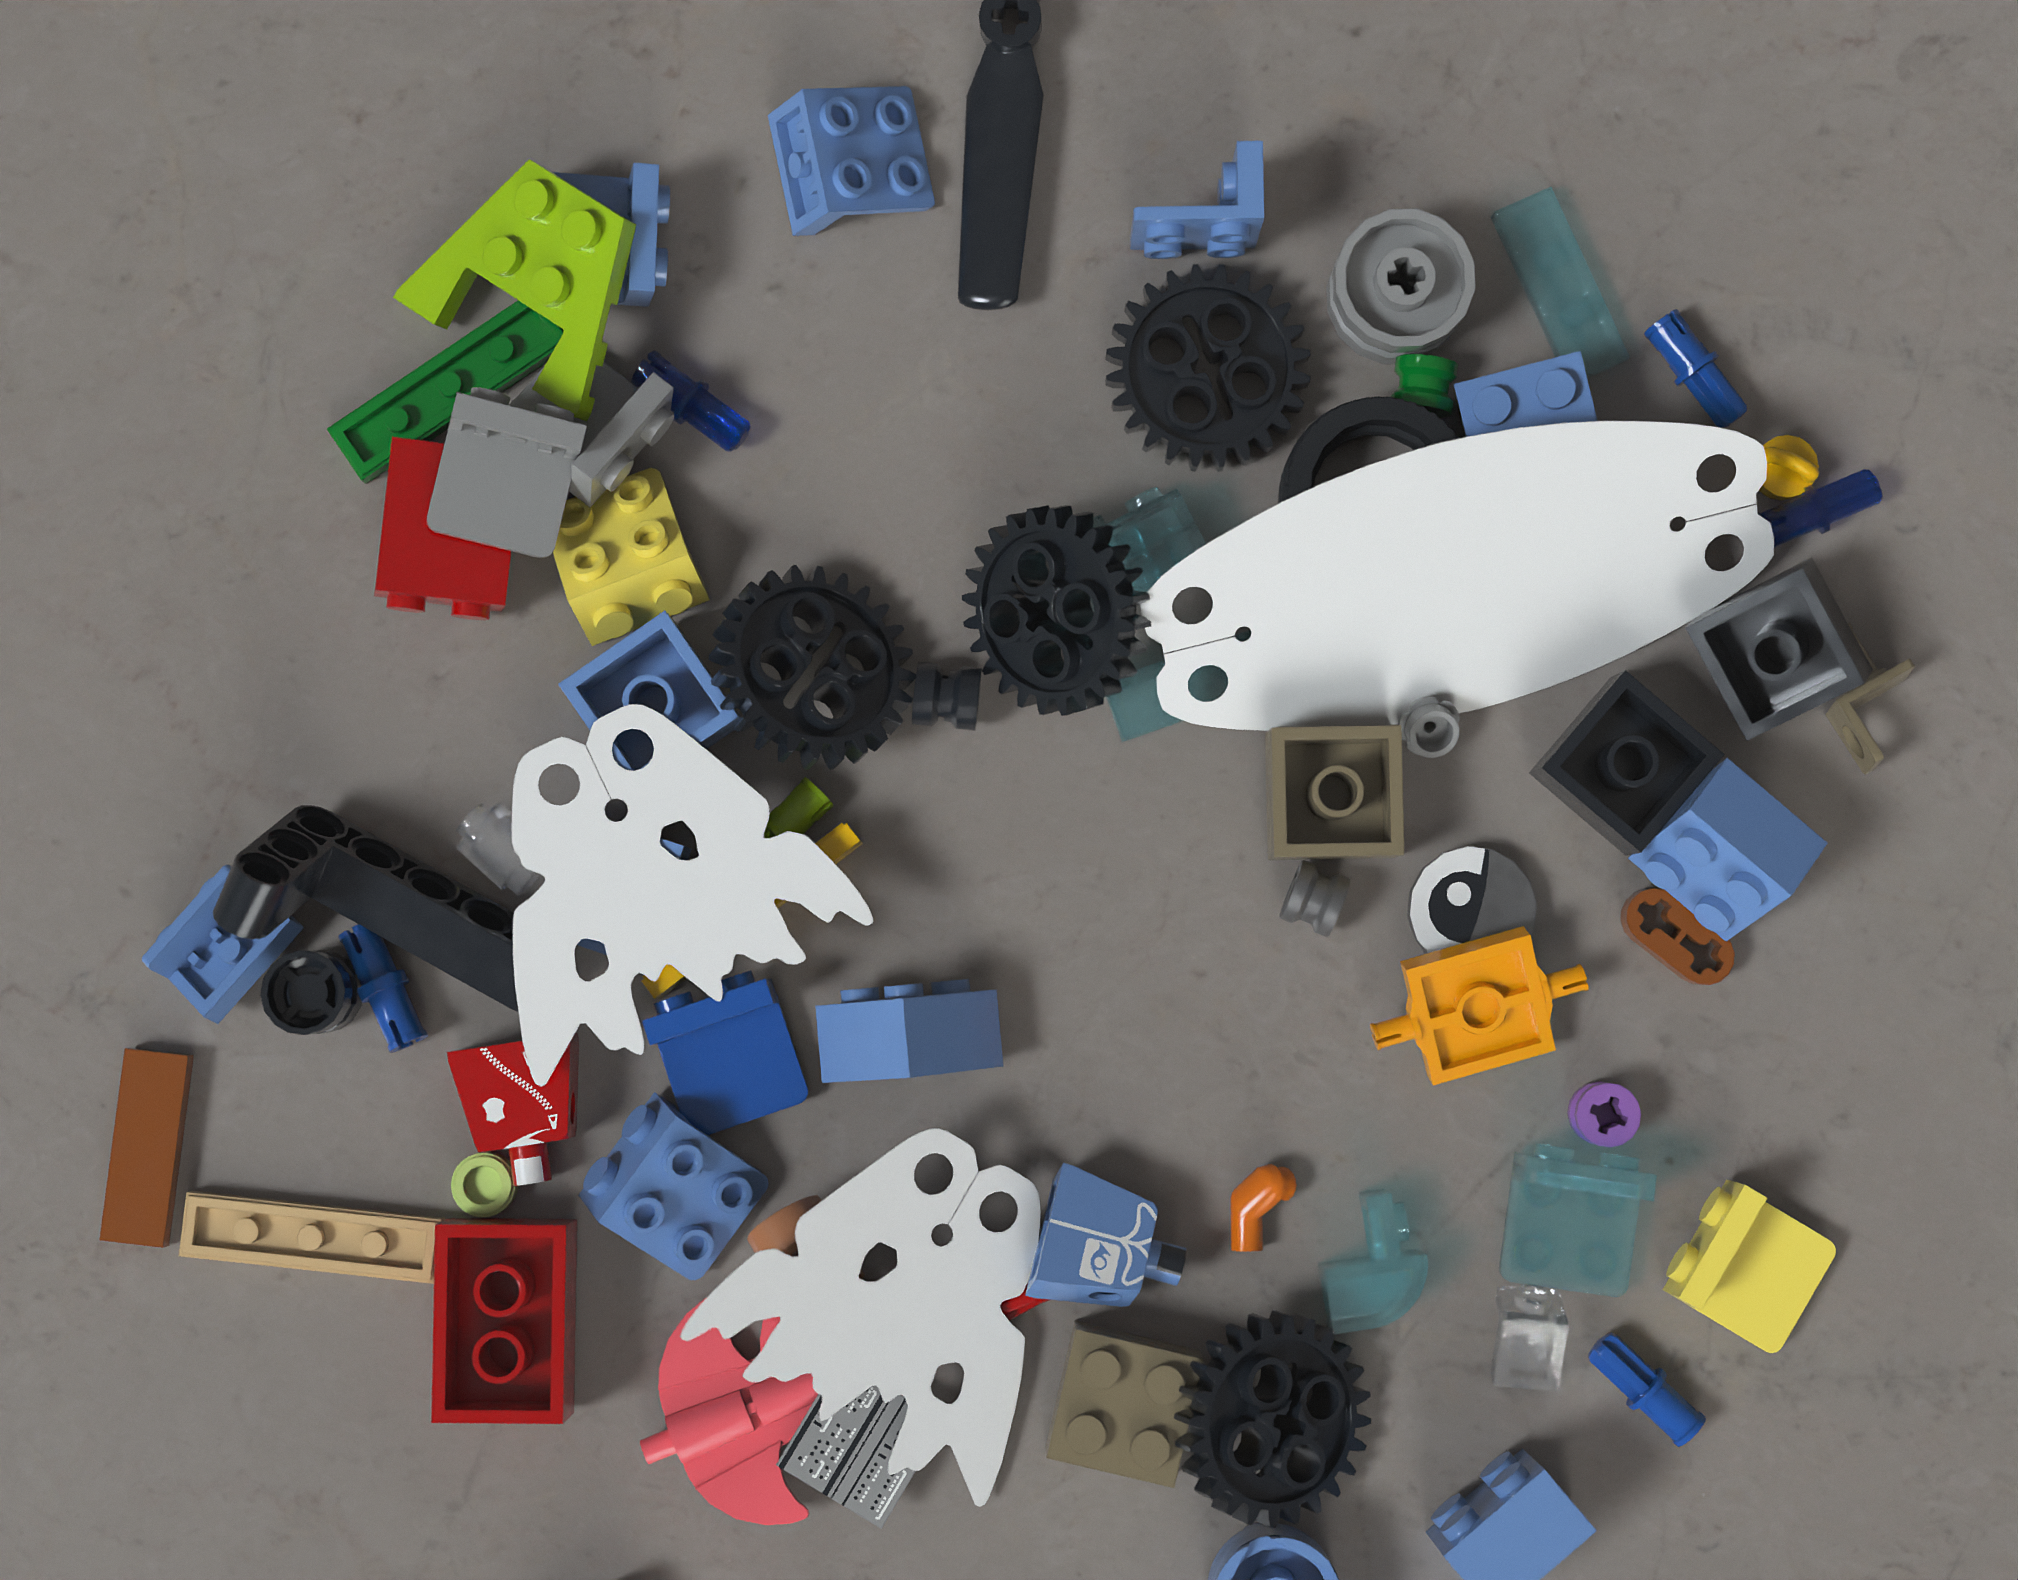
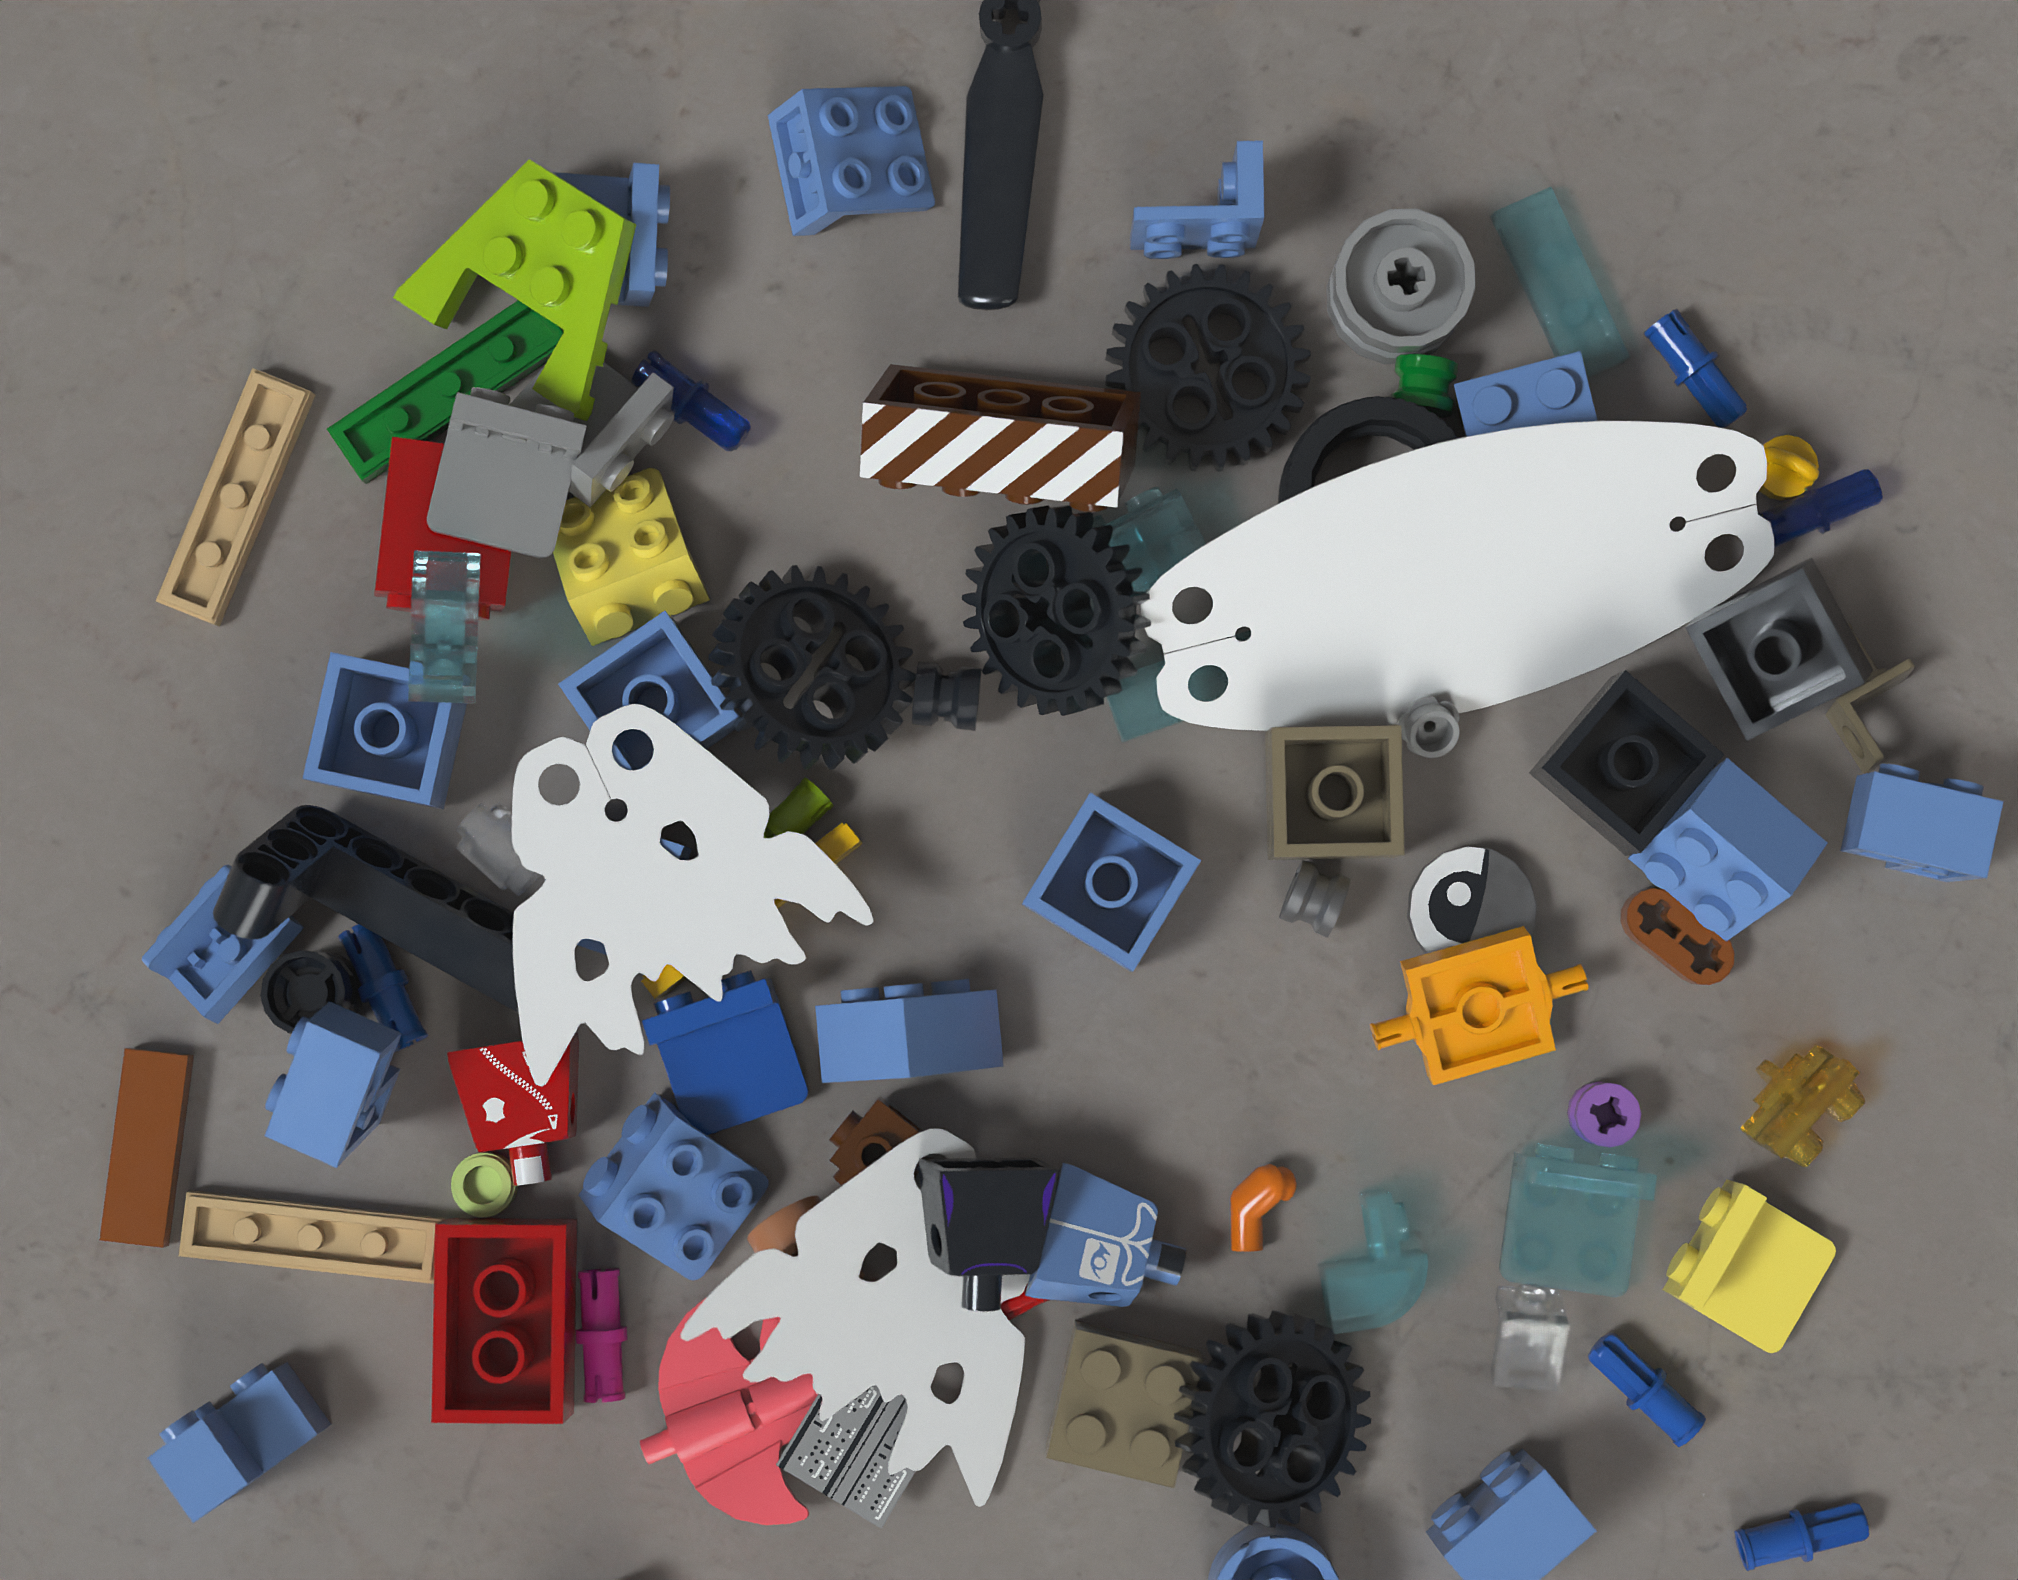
none -> medium blue brick [147,1362,332,1523]
none -> tan tile [156,368,316,627]
none -> medium blue brick [265,1002,401,1168]
none -> medium blue brick [302,652,471,809]
none -> clear light blue brick [408,550,481,704]
none -> dark pink pin [576,1268,628,1403]
none -> reddish brown brick [829,1096,923,1186]
none -> reddish brown brick [860,364,1141,512]
none -> black torso [918,1158,1059,1312]
none -> medium blue brick [1022,792,1201,972]
none -> blue axle [1735,1502,1869,1571]
none -> clear yellow hips [1740,1044,1865,1167]
none -> medium blue brick [1840,764,2004,882]

